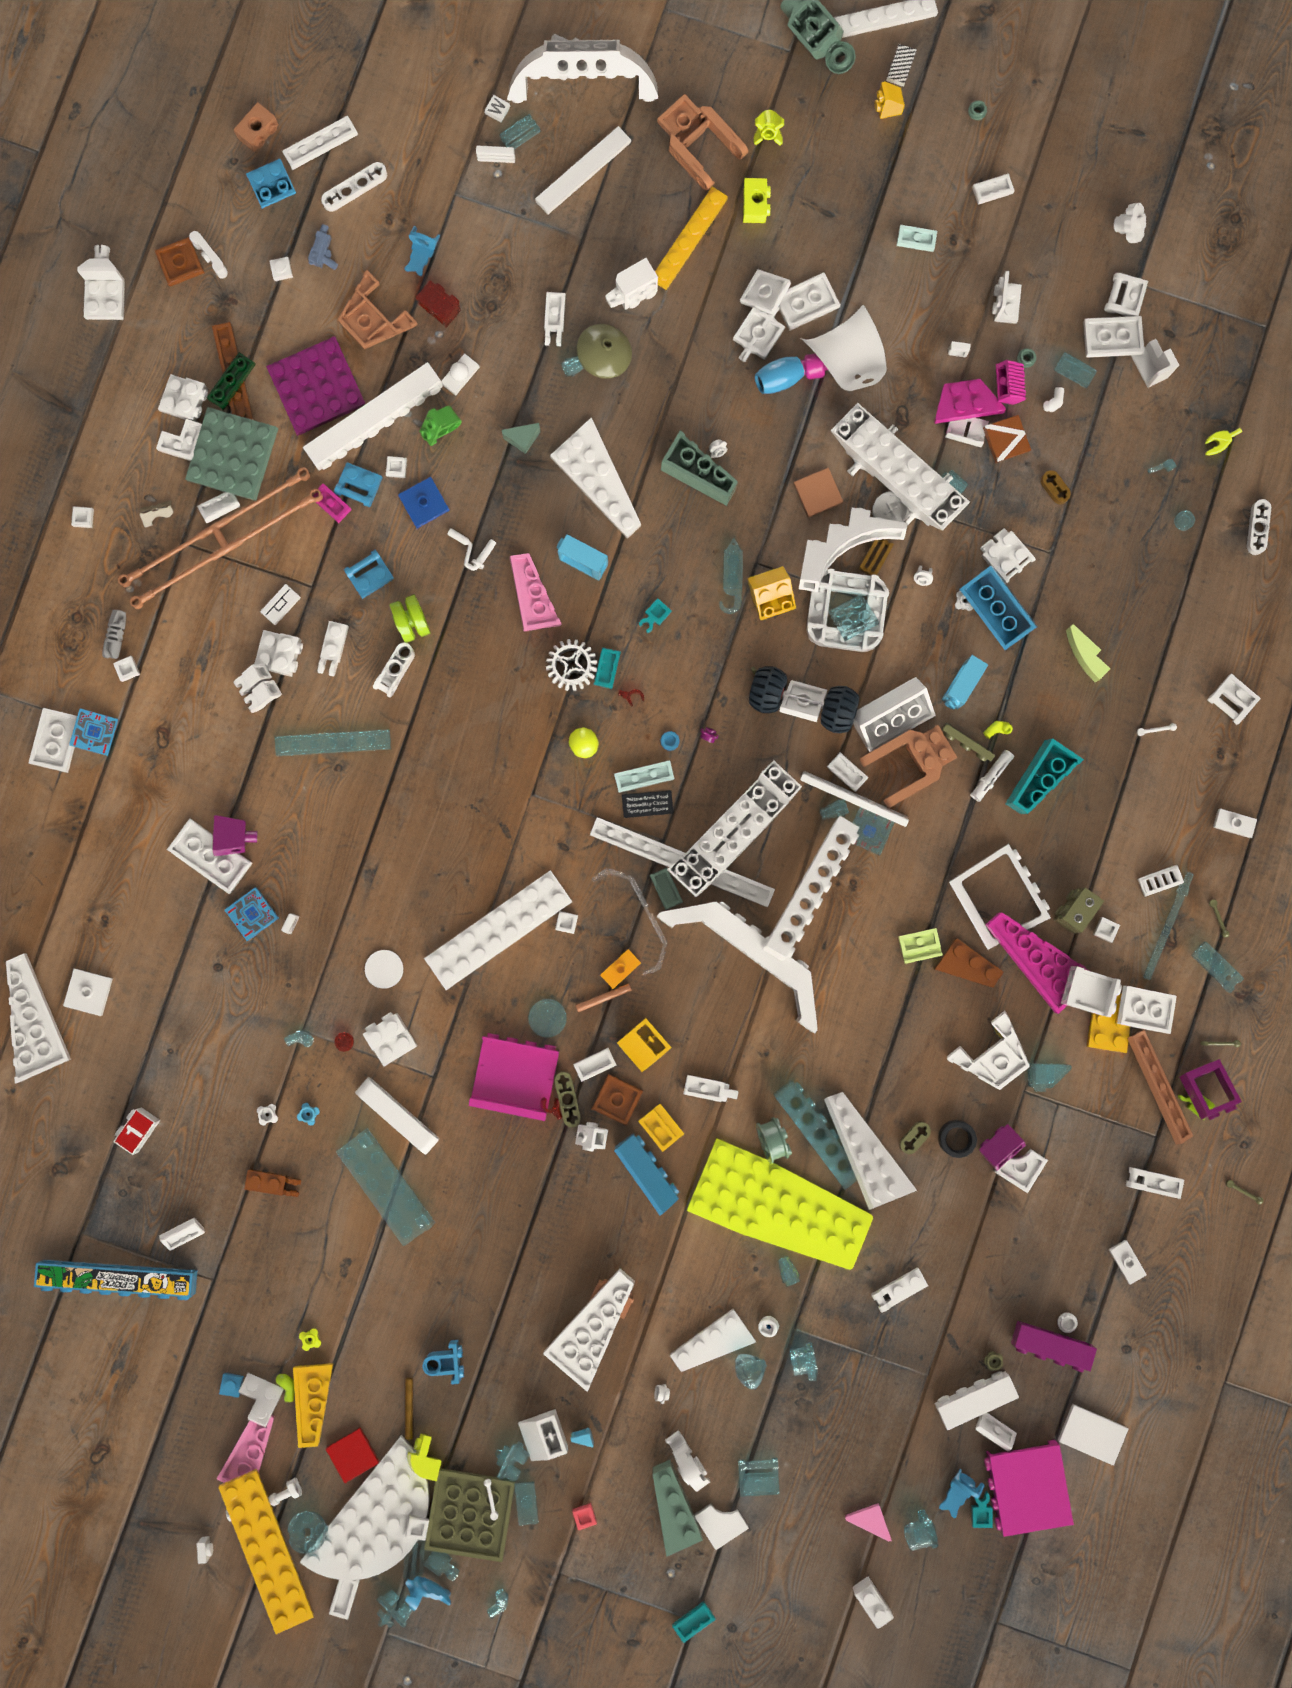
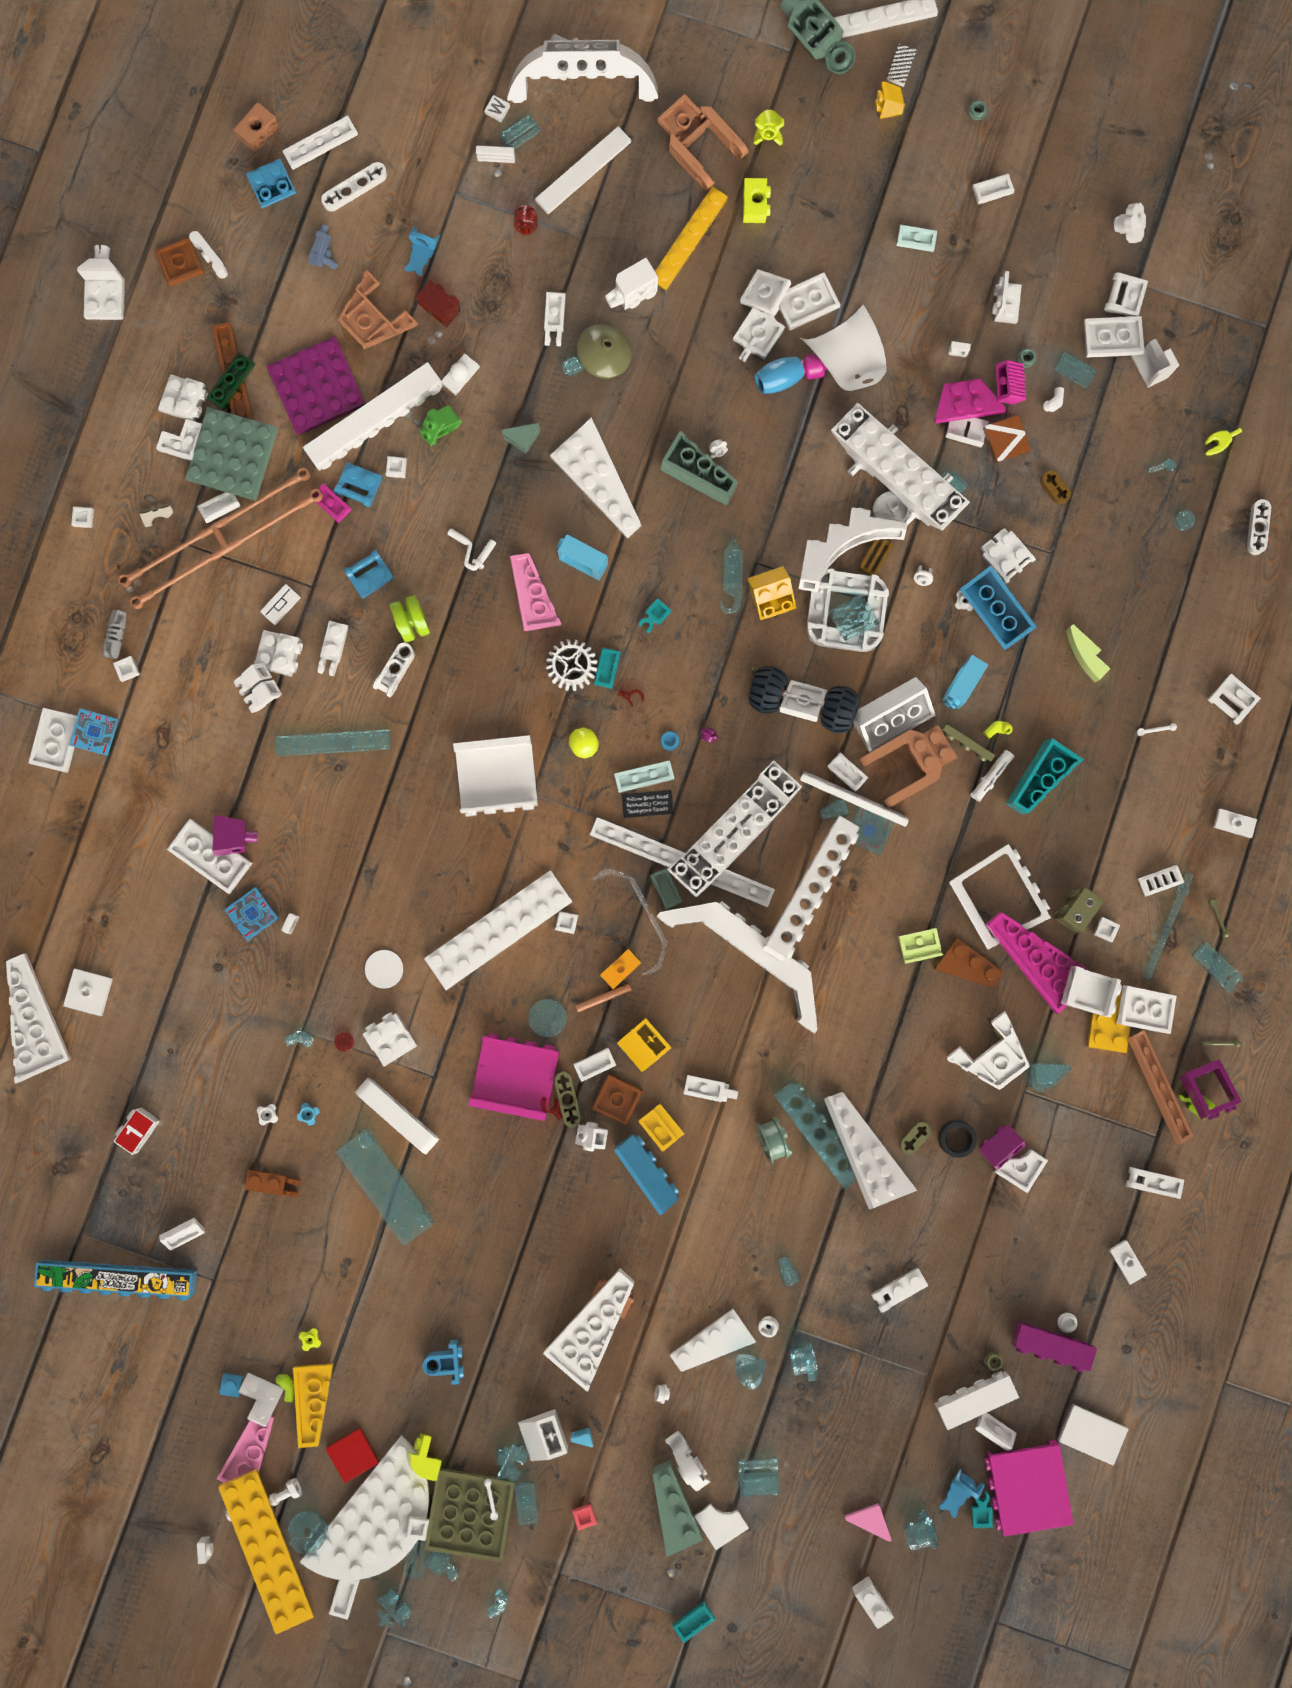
white plate [269,257,293,281] -> none
blue plate [398,477,450,528] -> none
pearl gold bar [405,1378,413,1439] -> none
dark azure hair [405,1576,451,1611] -> none
neon yellow wing [687,1138,873,1270] -> none
nougat tile [793,468,843,518] -> none
olive hinge [1226,1180,1263,1204] -> none
none -> white panel [453,735,538,816]
none -> clear red head [514,205,538,235]

